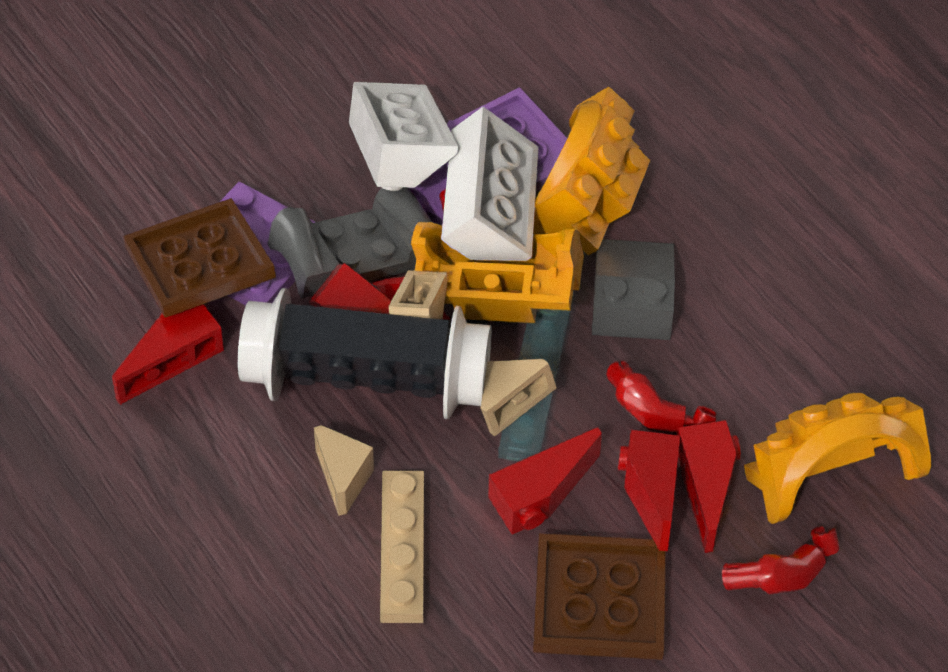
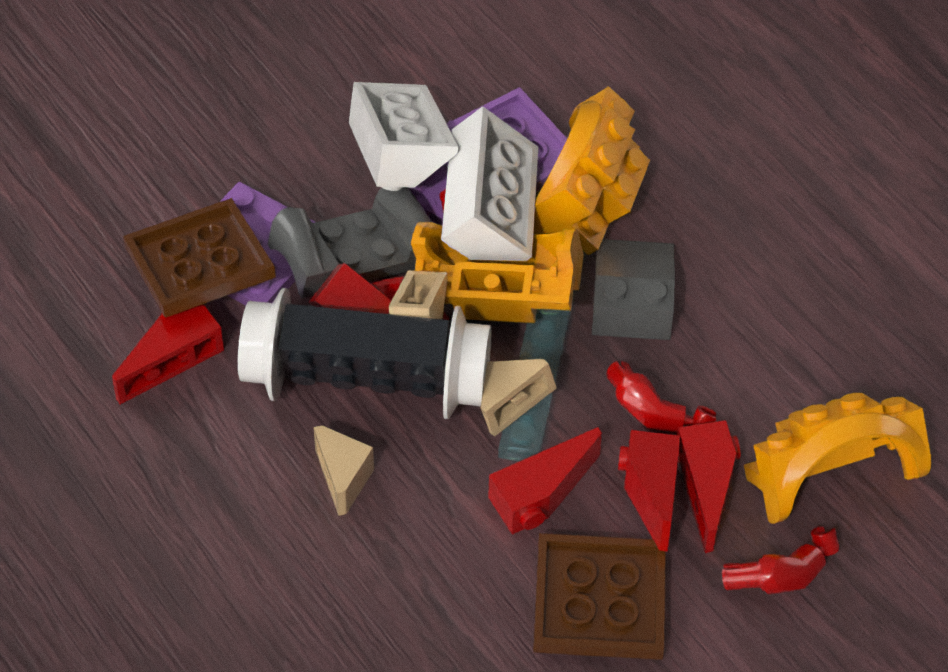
tan plate [380,471,424,623] -> none

